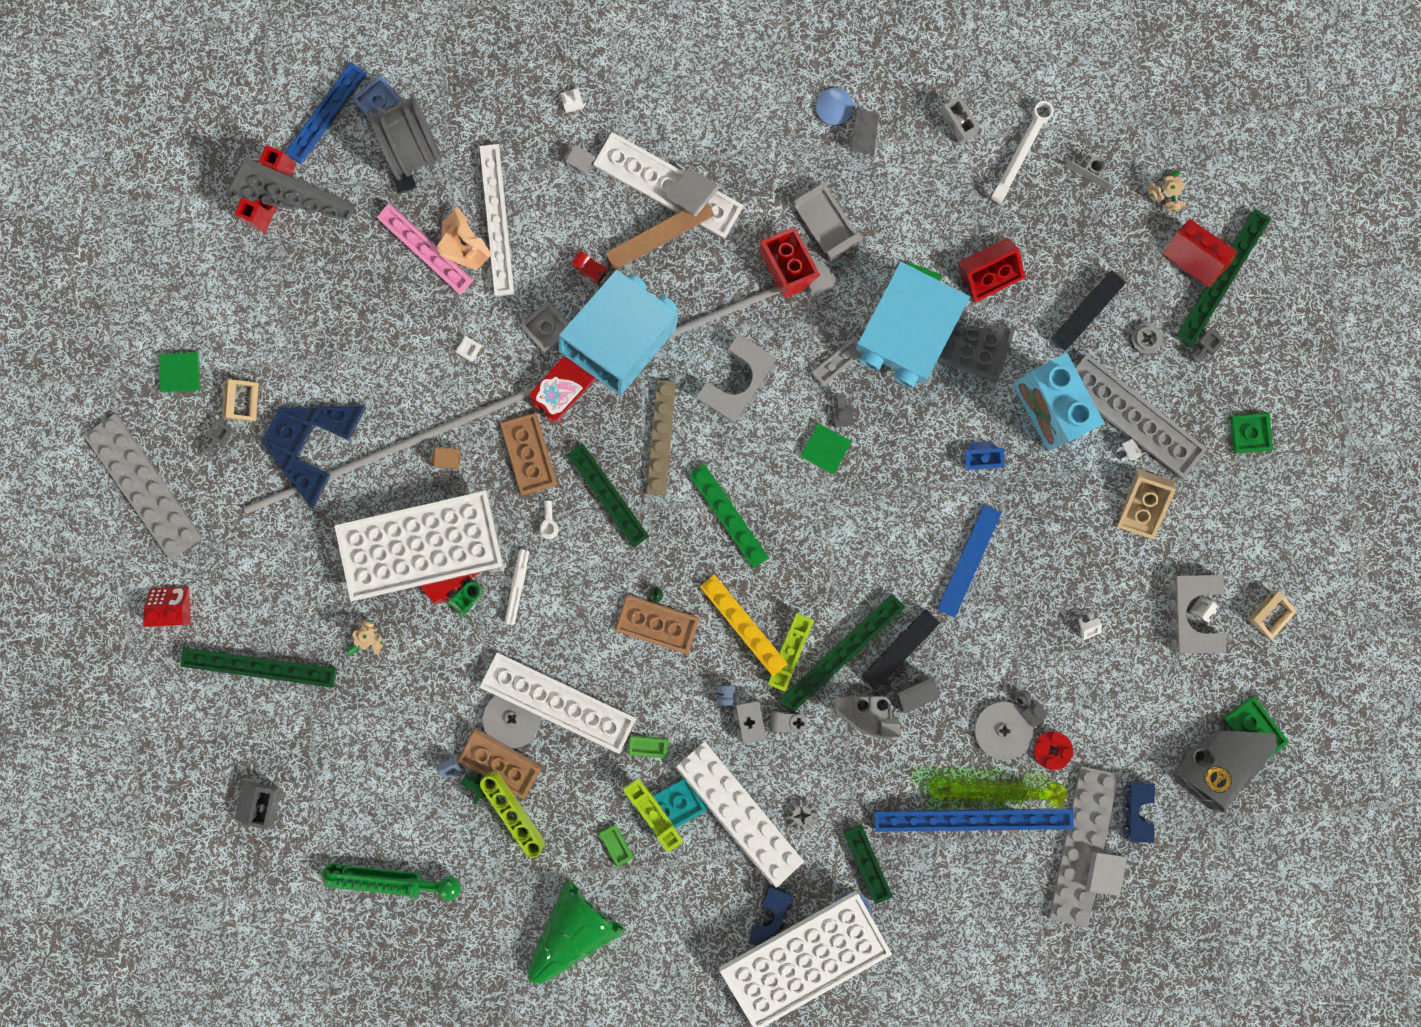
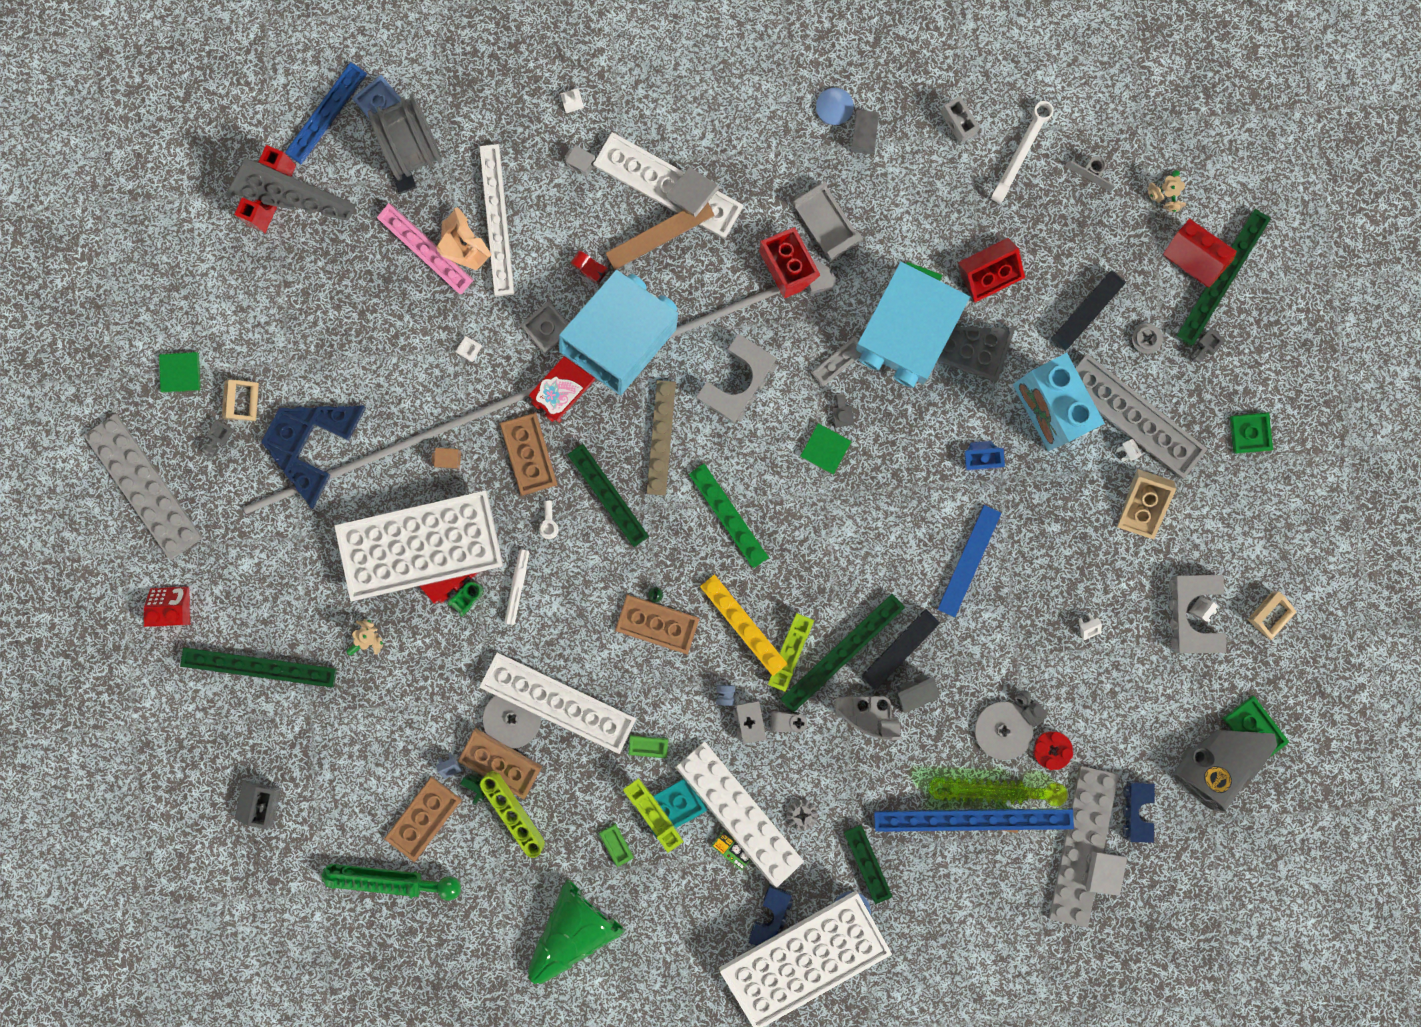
none -> medium nougat tile [384,776,462,862]
none -> tile [711,830,751,871]

